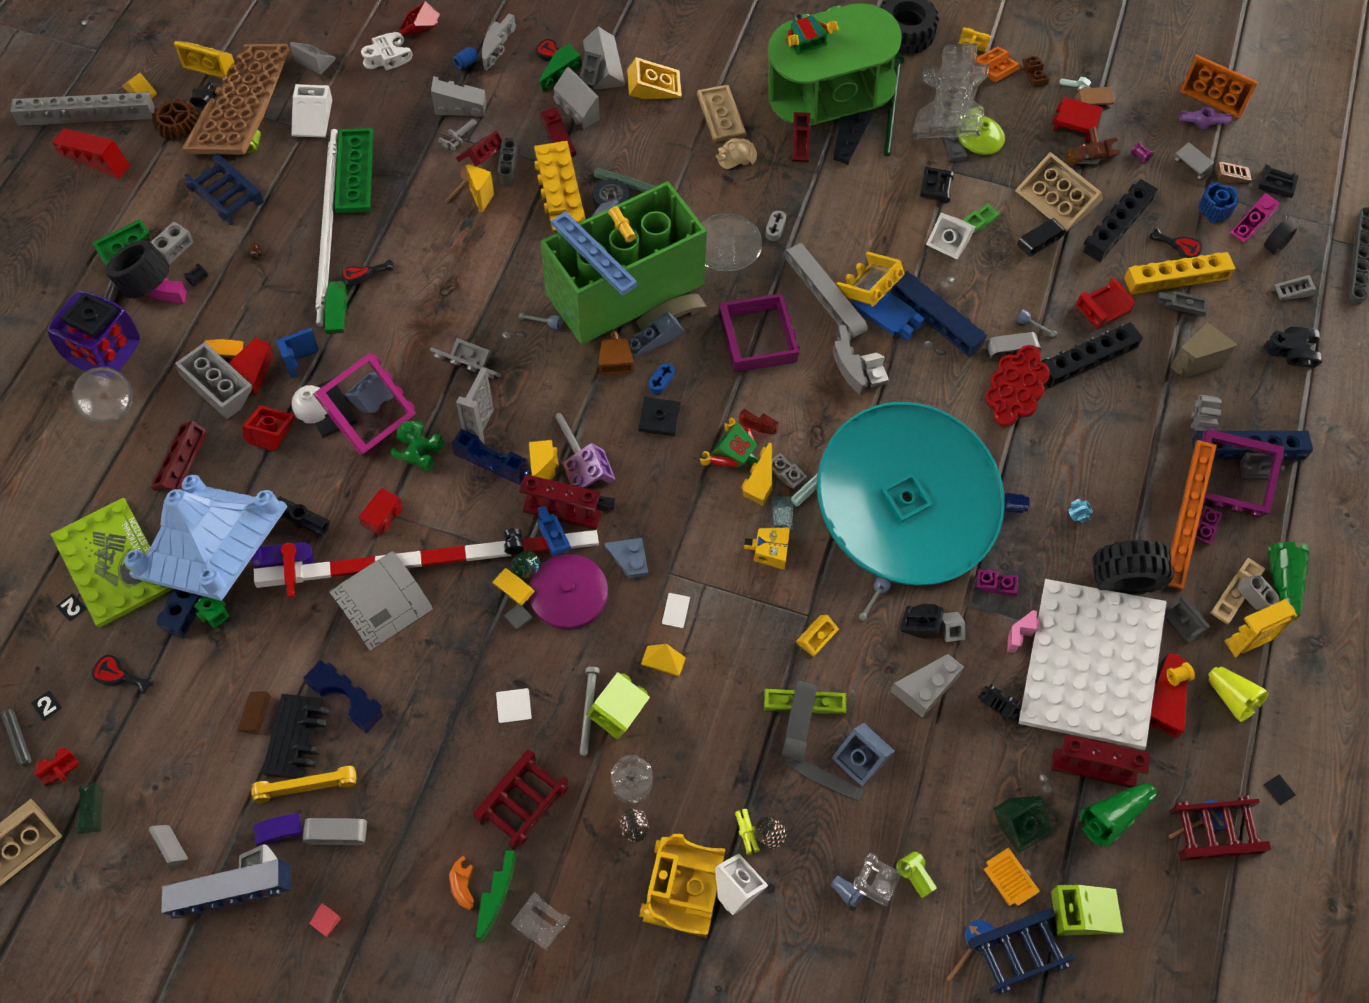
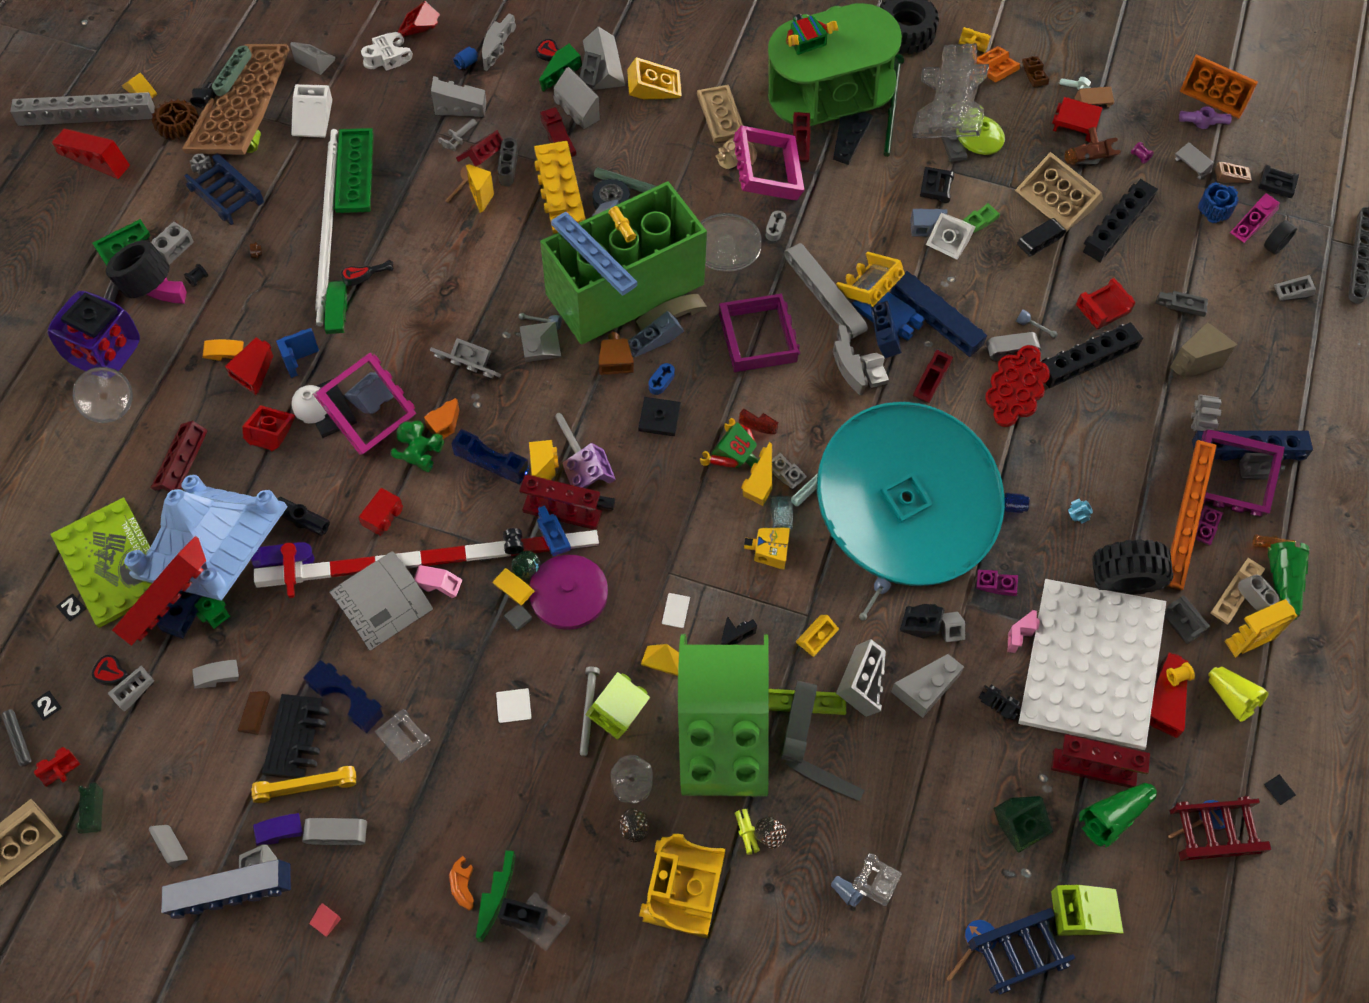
yellow slope [174,41,235,78] -> none
light grey slope [175,342,253,420] -> none
light grey fence [456,368,494,448] -> none
dark red fence [473,749,568,850] -> none
sand blue wing [605,538,648,578] -> none
white slope [715,853,768,915] -> none
sand blue slope [831,723,895,787] -> none
lime piece [897,851,937,898] -> none
light orange window [983,847,1040,907] -> none
yellow brick [1124,252,1236,295] -> none
black piece [1149,228,1202,258] -> none
black piece [1264,327,1322,368] -> none
none -> light grey slope [108,666,155,711]
none -> red slope [112,536,206,646]
none -> light grey gear [190,153,213,175]
none -> light grey slope [192,660,239,688]
none -> sand green beam [212,45,252,96]
none -> clear plate [375,709,431,764]
none -> bright pink slope [414,565,462,598]
none -> orange slope [424,398,460,439]
none -> black brick [498,897,548,936]
none -> light grey slope [520,321,561,362]
none -> bright green brick [678,634,769,797]
none -> black slope [721,617,757,645]
none -> dark pink window [733,125,805,201]
none -> light grey wedge [836,639,886,717]
none -> dark blue slope [871,300,902,358]
none -> sand blue slope [910,209,947,236]
none -> dark red slope [913,349,953,403]
none -> clear orange pin [1252,534,1296,548]

